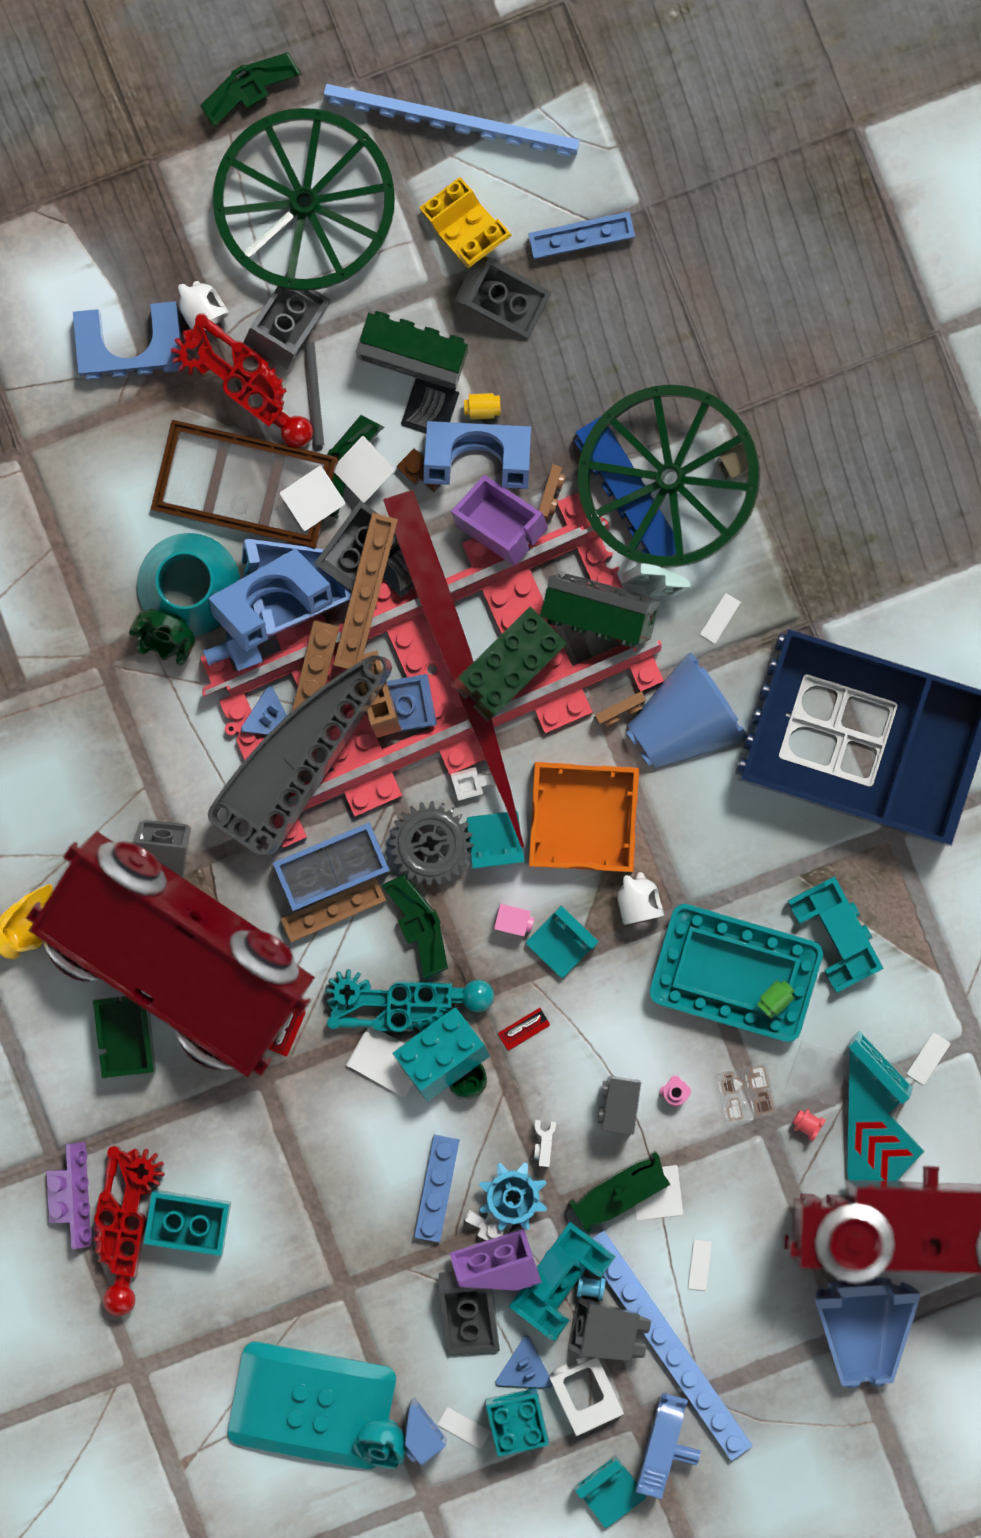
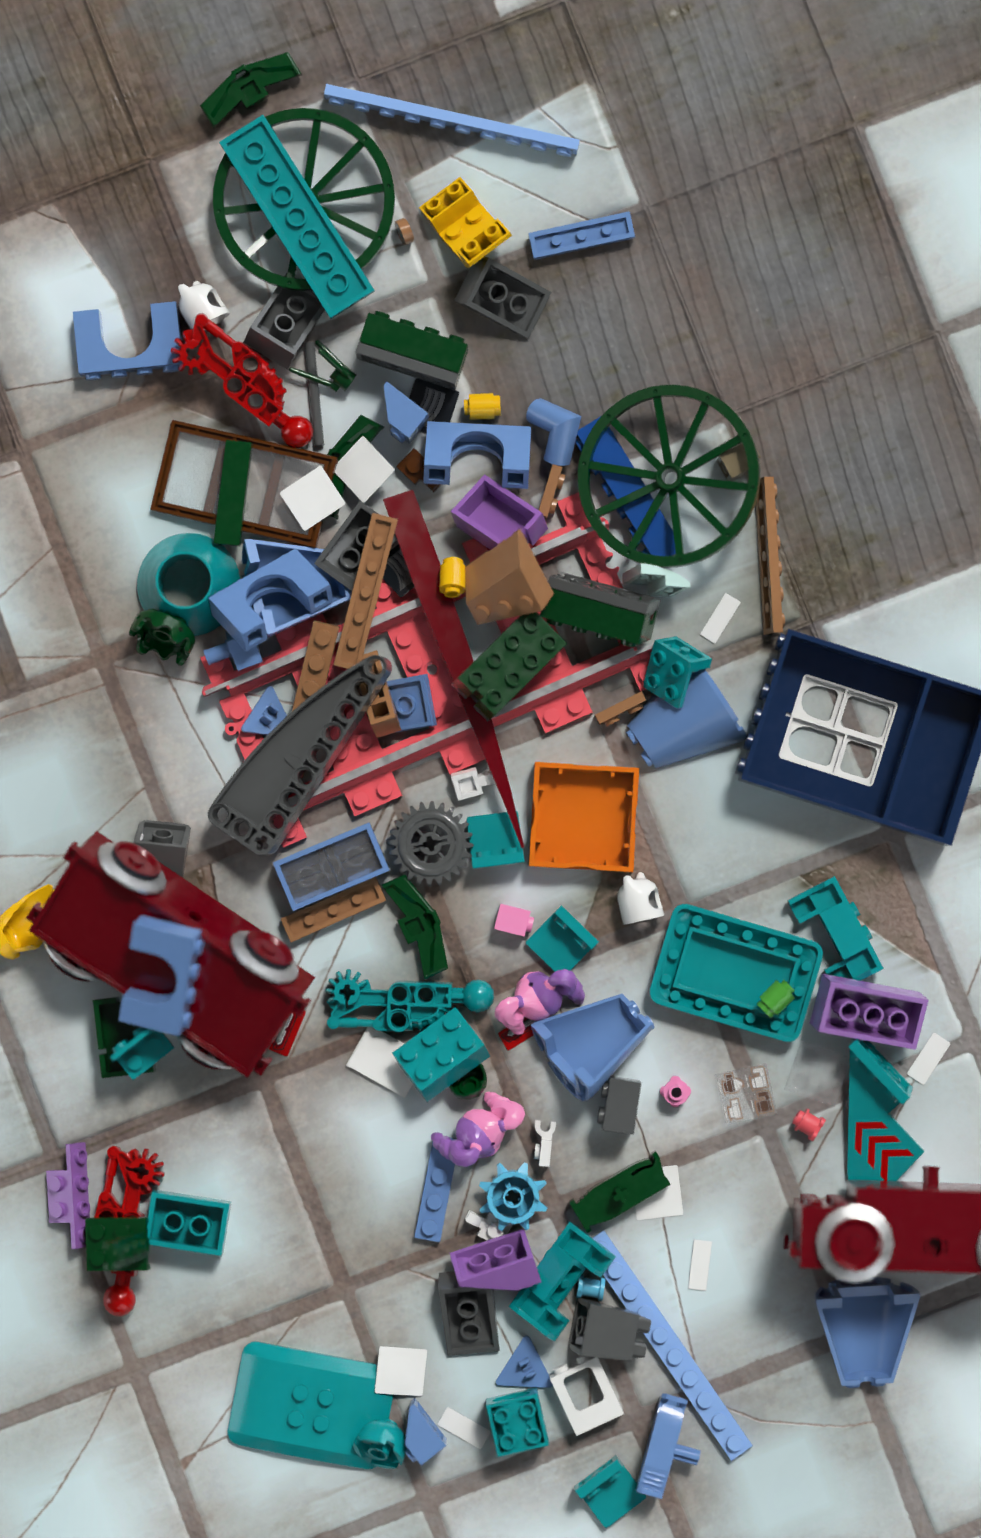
none -> dark green bracket [85,1217,150,1271]
none -> teal bracket [110,1027,175,1080]
none -> medium blue arch [119,915,204,1036]
none -> dark green tile [213,440,253,547]
none -> teal plate [219,115,375,319]
none -> dark green plant [289,340,357,392]
none -> white sticker [375,1346,427,1396]
none -> medium blue slope [384,382,429,444]
none -> medium nougat tile [394,218,414,245]
none -> hair [431,1091,525,1167]
none -> yellow brick [439,557,466,598]
none -> medium nougat wedge [465,528,554,625]
none -> hair [494,969,585,1035]
none -> medium blue brick [526,398,581,466]
none -> medium blue cone [531,994,655,1101]
none -> teal bracket [643,636,712,709]
none -> medium nougat plate [756,477,785,635]
none -> medium lavender brick [810,974,929,1050]

